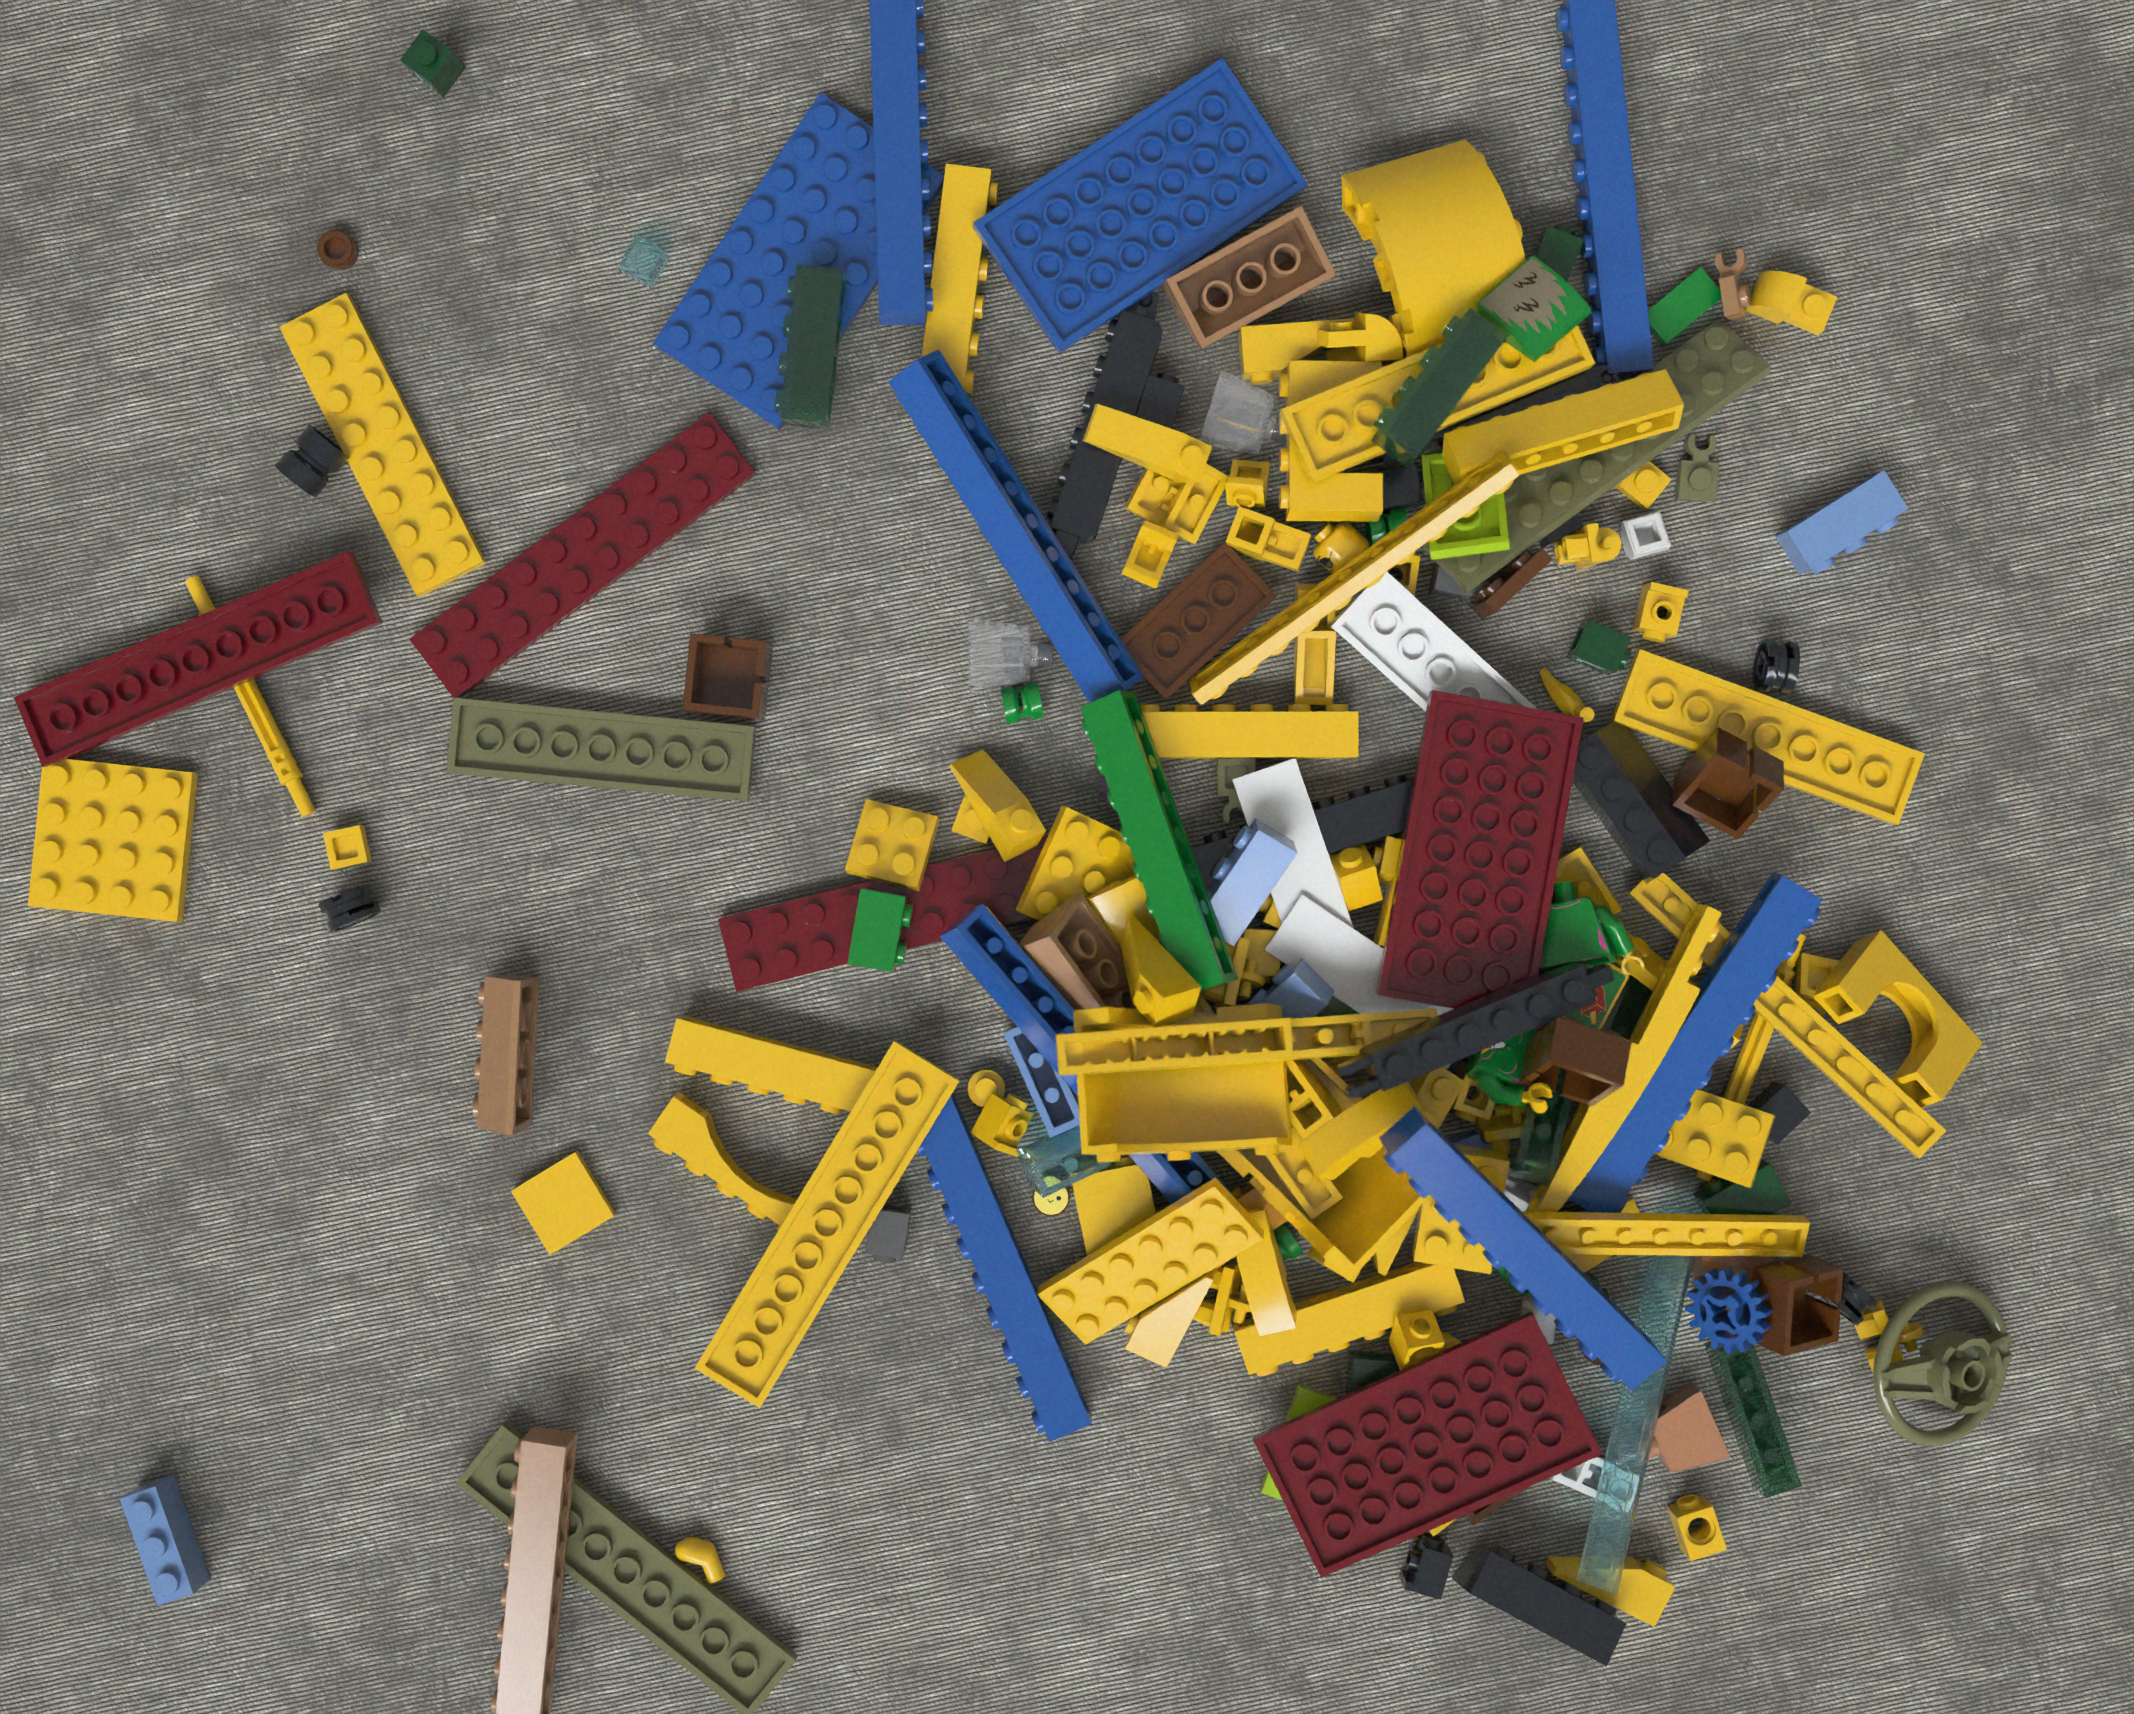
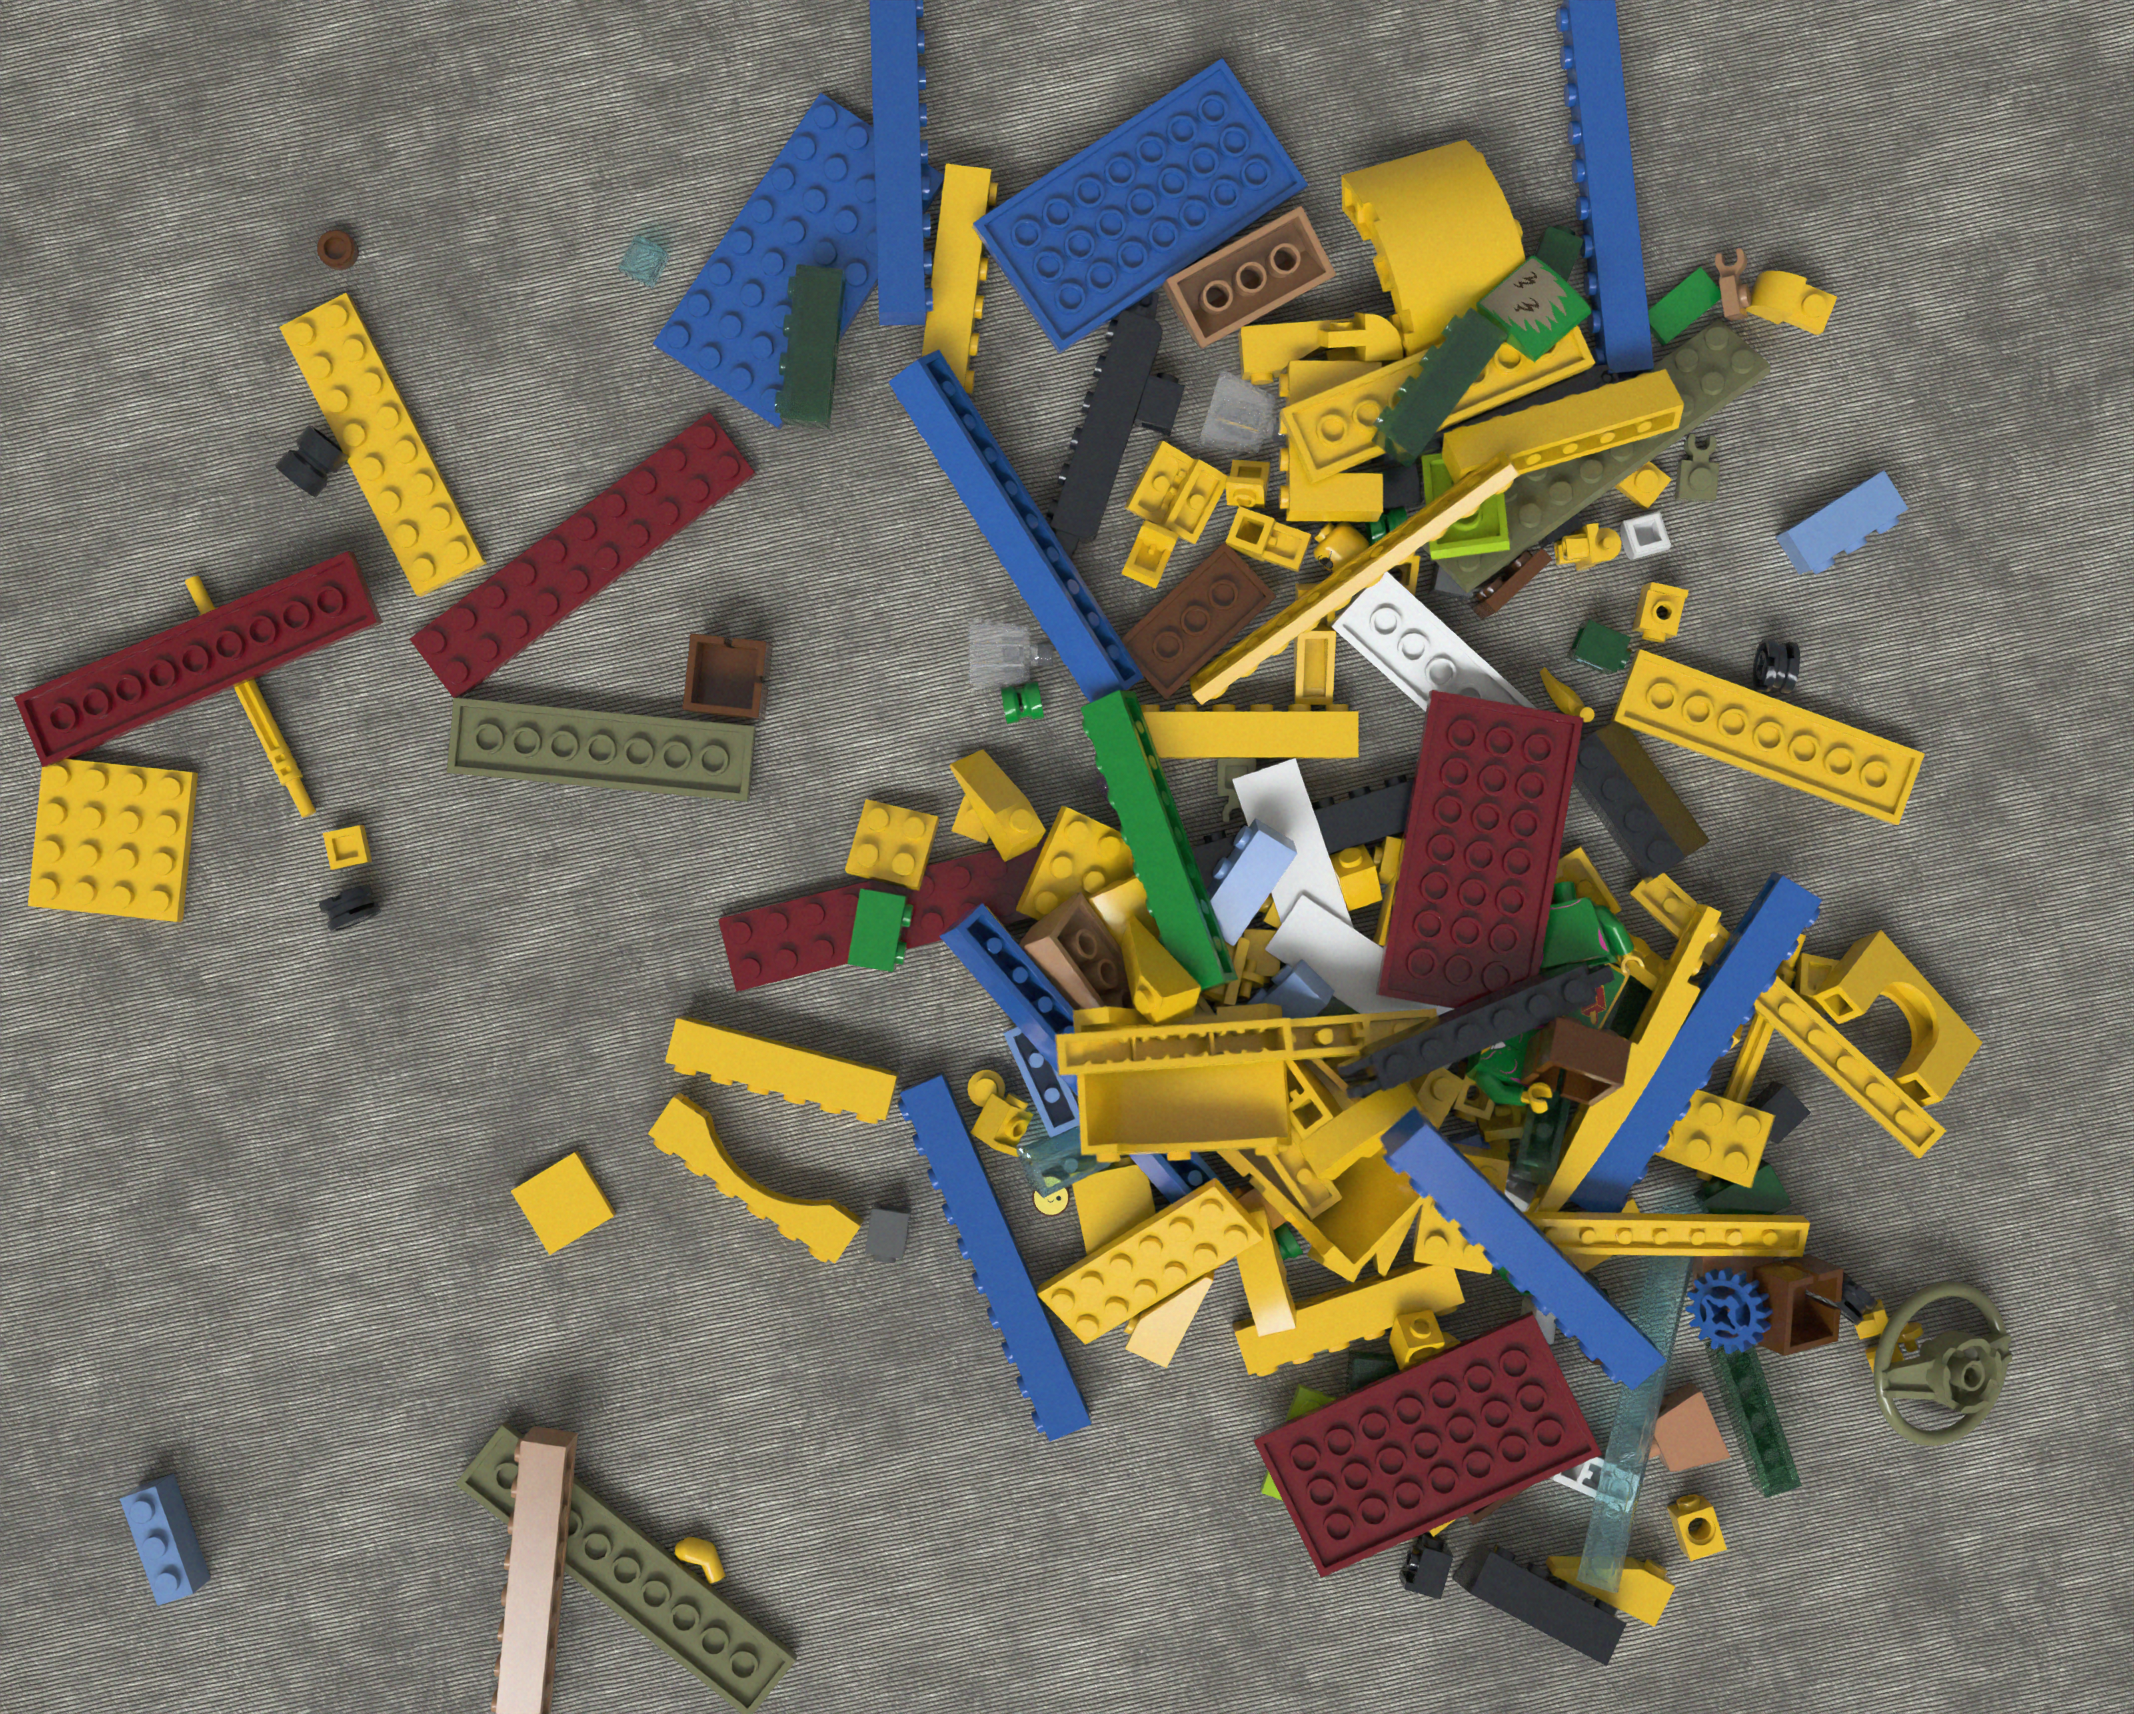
dark green brick [400,29,466,98] -> none
medium nougat slope [472,974,540,1135] -> none
yellow plate [695,1040,960,1408] -> none
yellow slope [1083,404,1212,483] -> none
yellow hips [1193,1263,1251,1336] -> none
reddish brown piece [1672,727,1784,839] -> none

